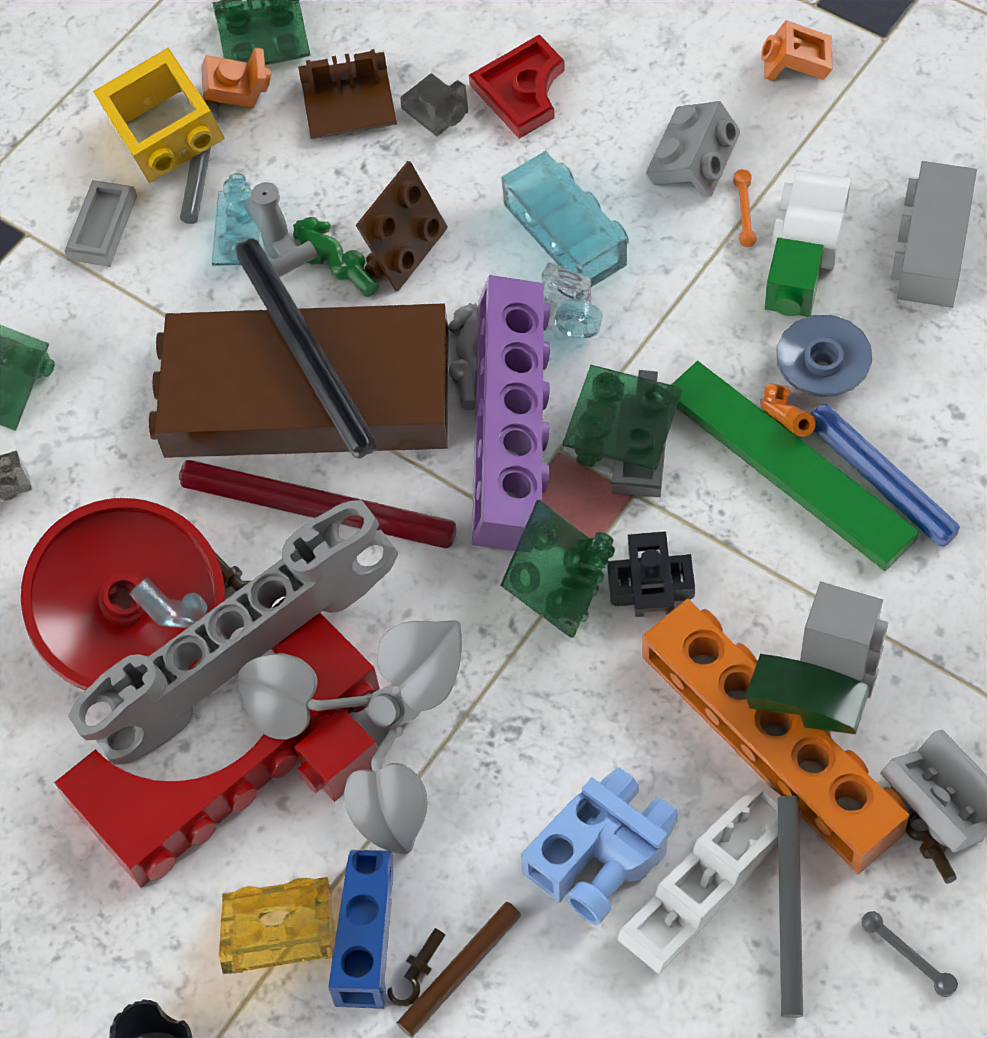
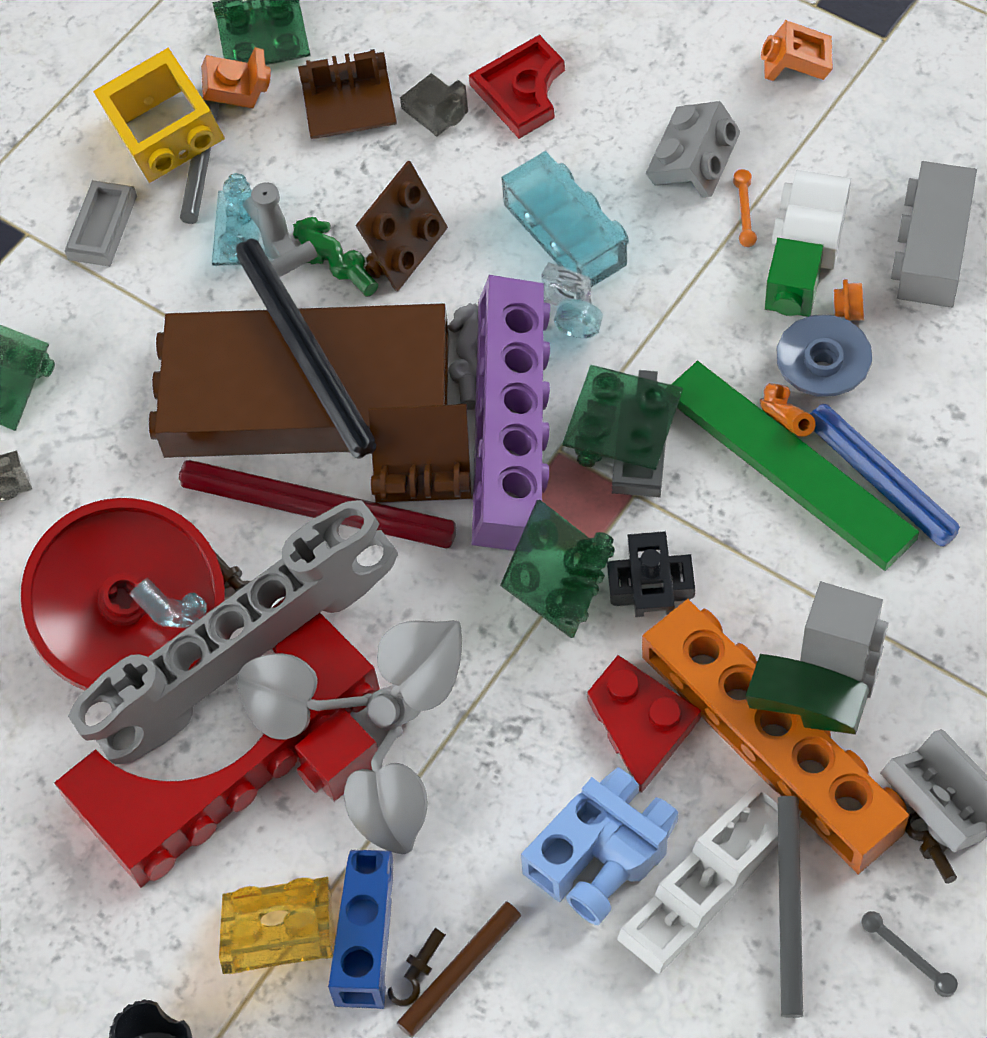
none -> reddish brown hinge [368,404,472,503]
none -> red wing [587,655,701,793]
none -> orange plate [834,279,864,321]

